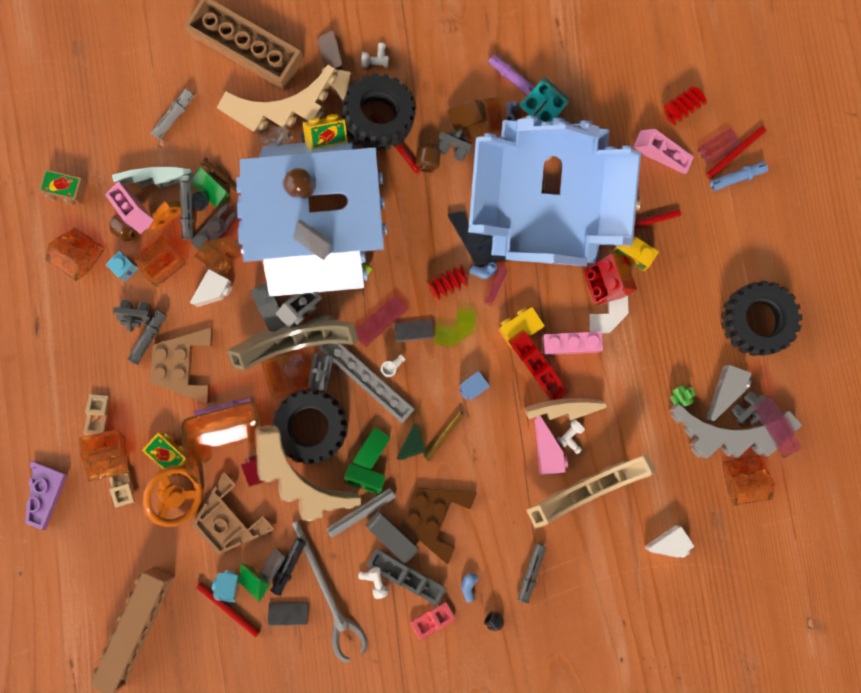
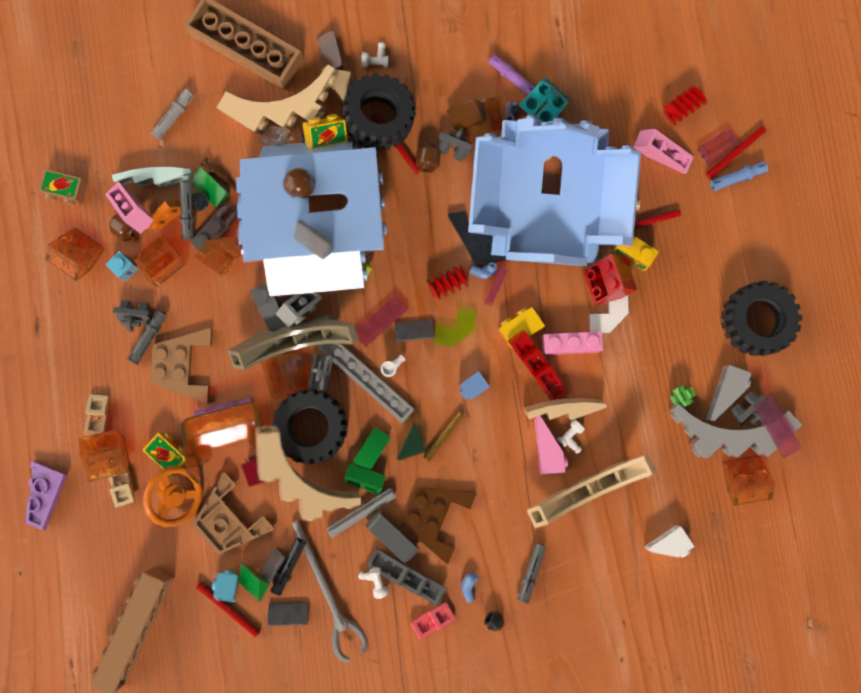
white slope [190,269,232,307] -> none

